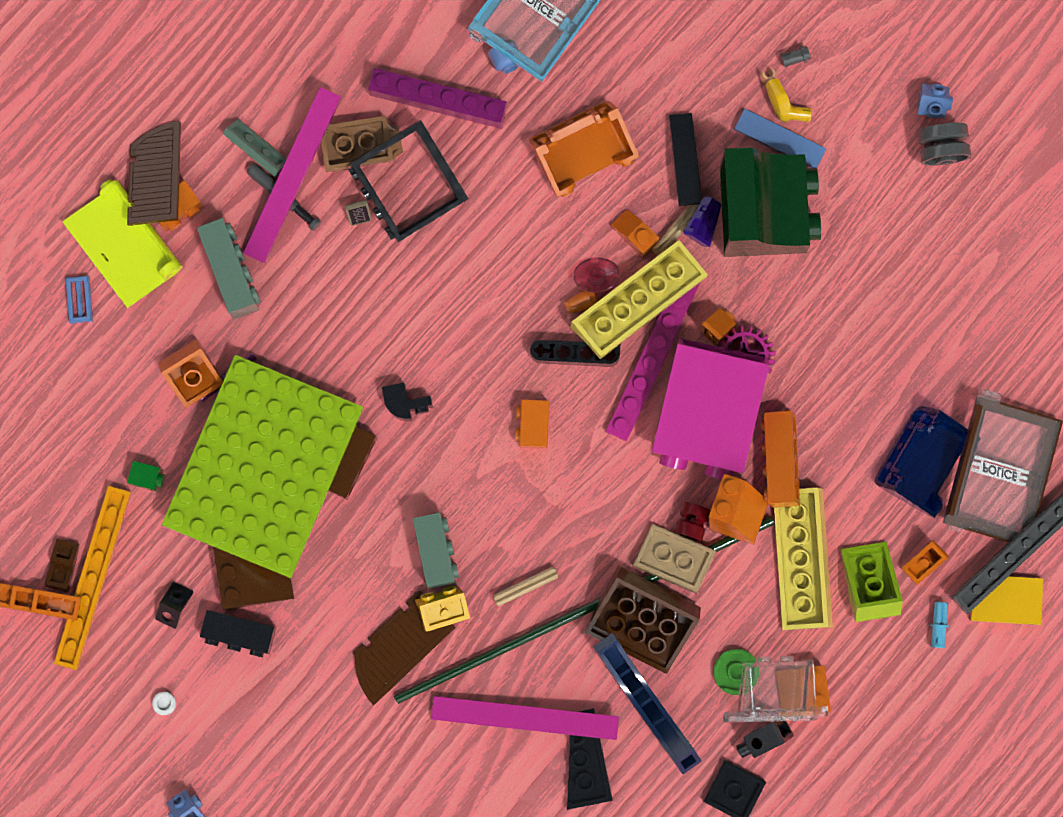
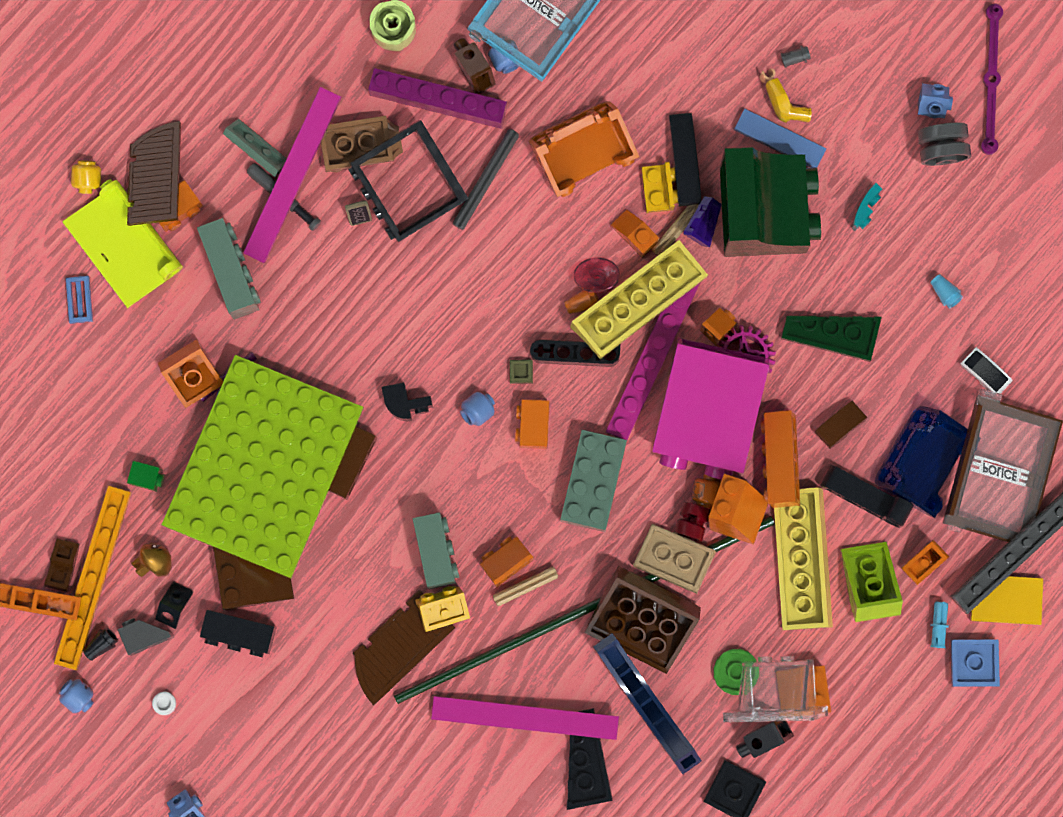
none -> medium blue head [58,679,94,713]
none -> yellow head [71,160,101,194]
none -> black cone [83,628,118,661]
none -> dark grey slope [118,618,174,656]
none -> pearl gold piece [131,543,172,577]
none -> yellowish green brick [370,0,416,51]
none -> dark grey axle [453,129,519,230]
none -> reddish brown torso [454,38,496,94]
none -> medium blue head [460,392,495,426]
none -> orange slope [480,536,534,587]
none -> olive tile [510,360,533,384]
none -> sand green brick [560,430,627,532]
none -> yellow bracket [641,162,678,213]
none -> orange head [691,474,721,509]
none -> dark green wing [781,316,882,362]
none -> reddish brown slope [815,401,868,449]
none -> black beam [820,465,914,528]
none -> teal slope [852,183,882,231]
none -> medium azure cone [930,274,963,309]
none -> medium blue plate [951,640,1000,687]
none -> slope [960,347,1013,397]
none -> magenta piece [981,4,1003,155]

